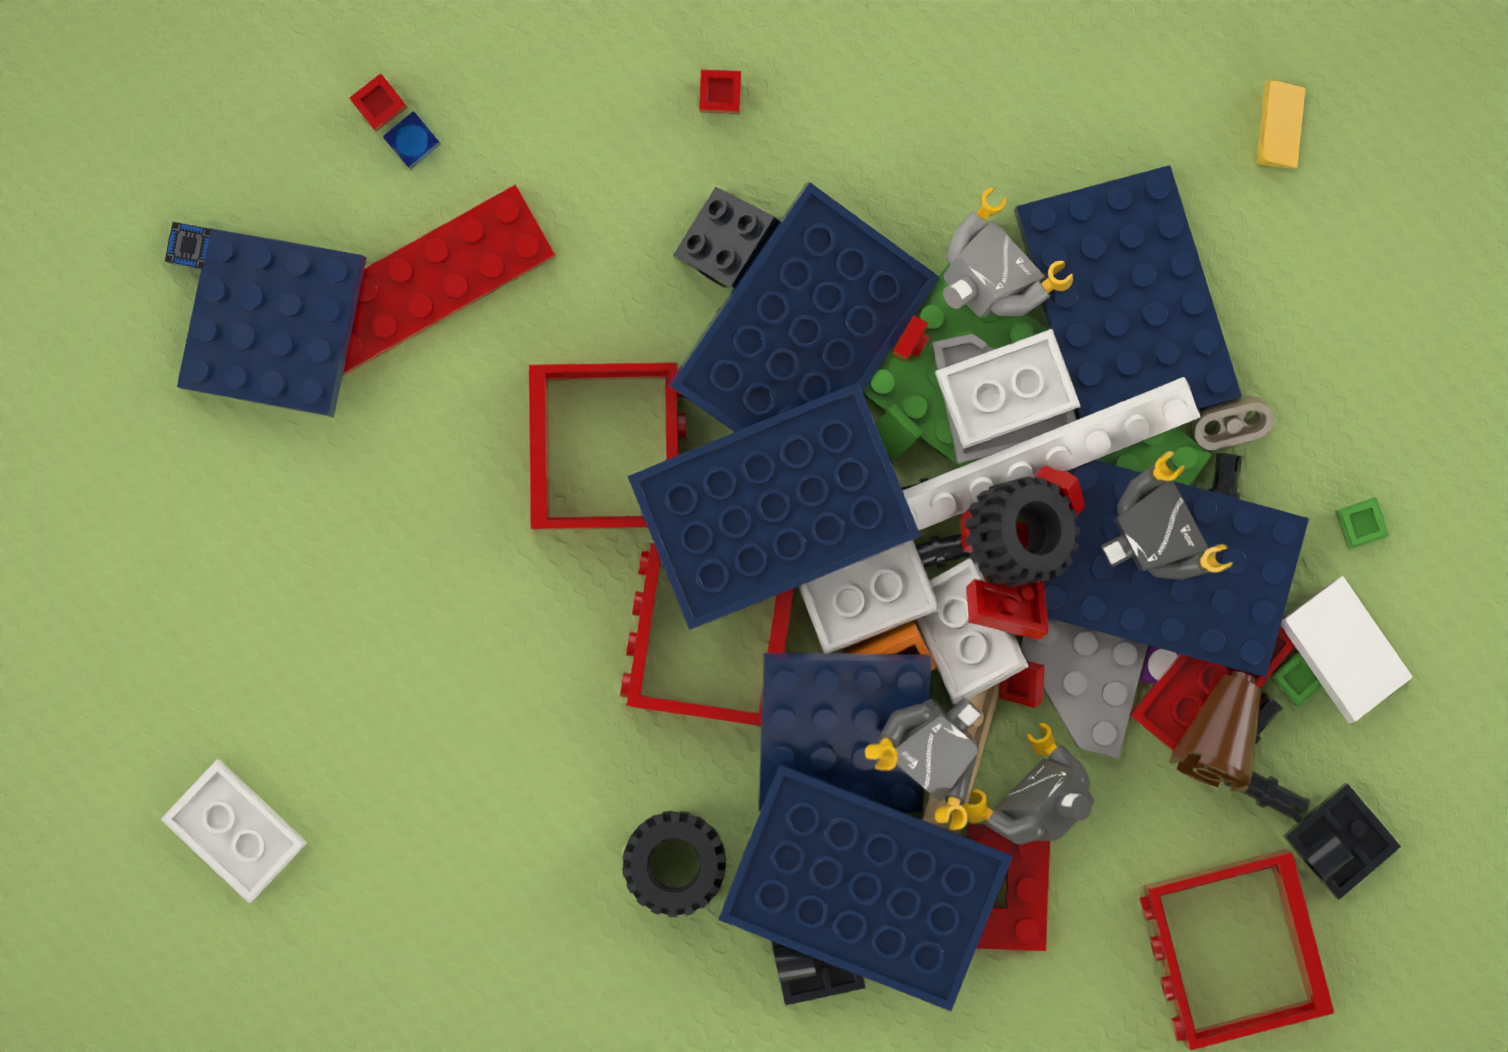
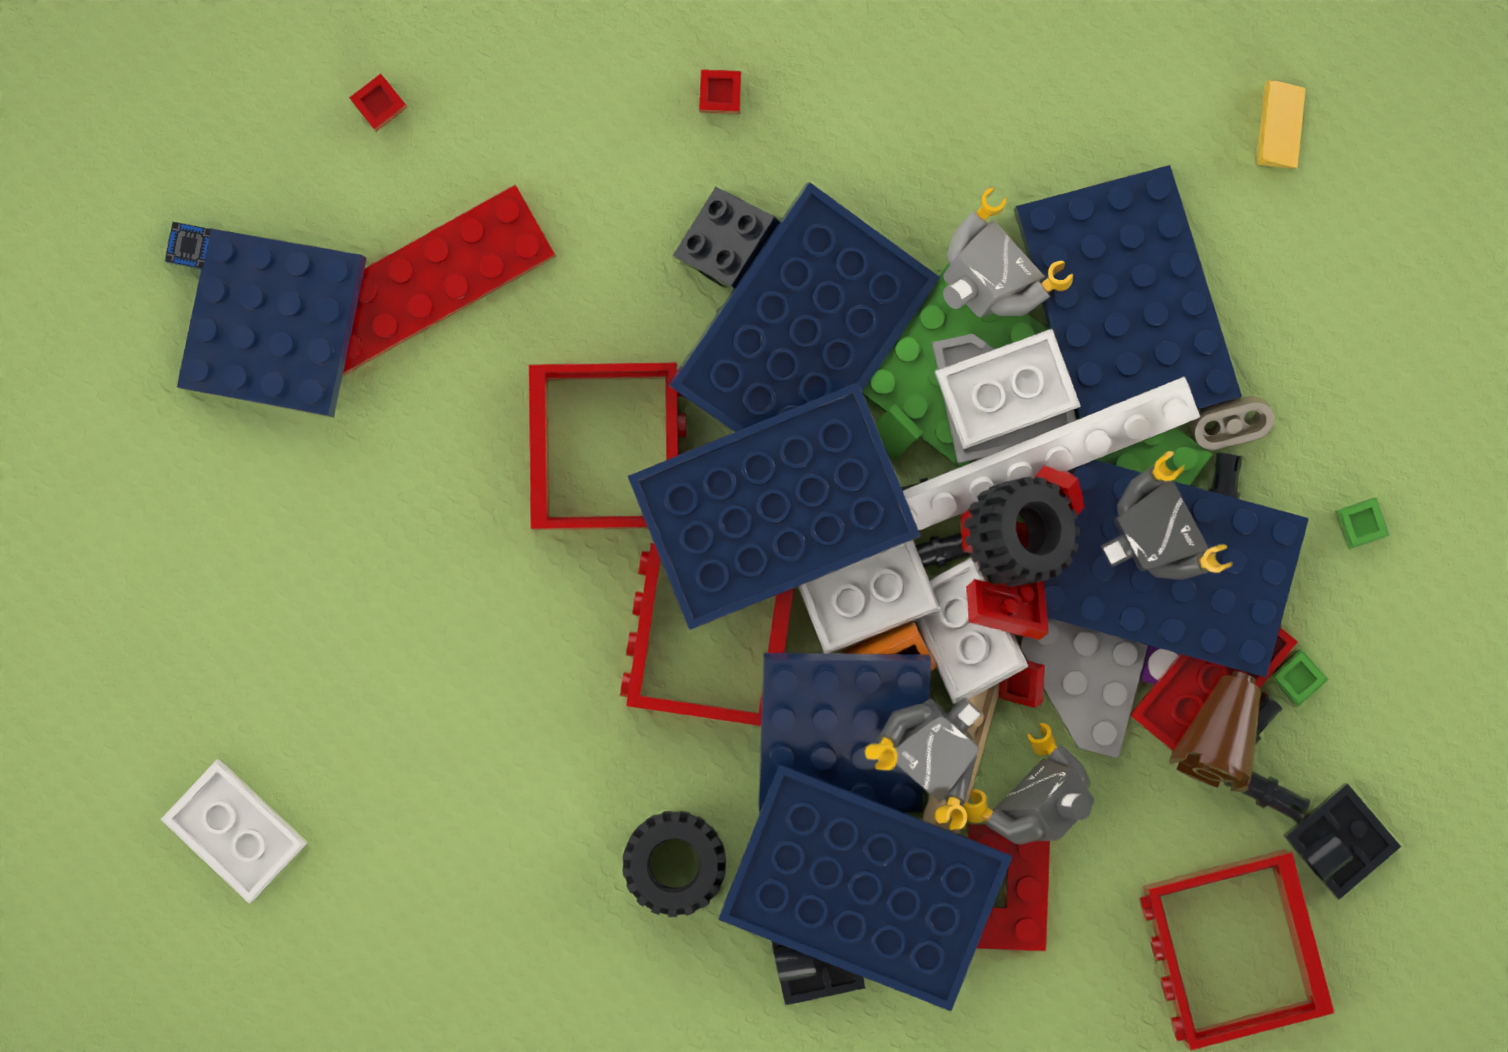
clear blue tile [382,111,441,169] -> none
red plate [891,315,930,363] -> none
white tile [1281,576,1412,724] -> none

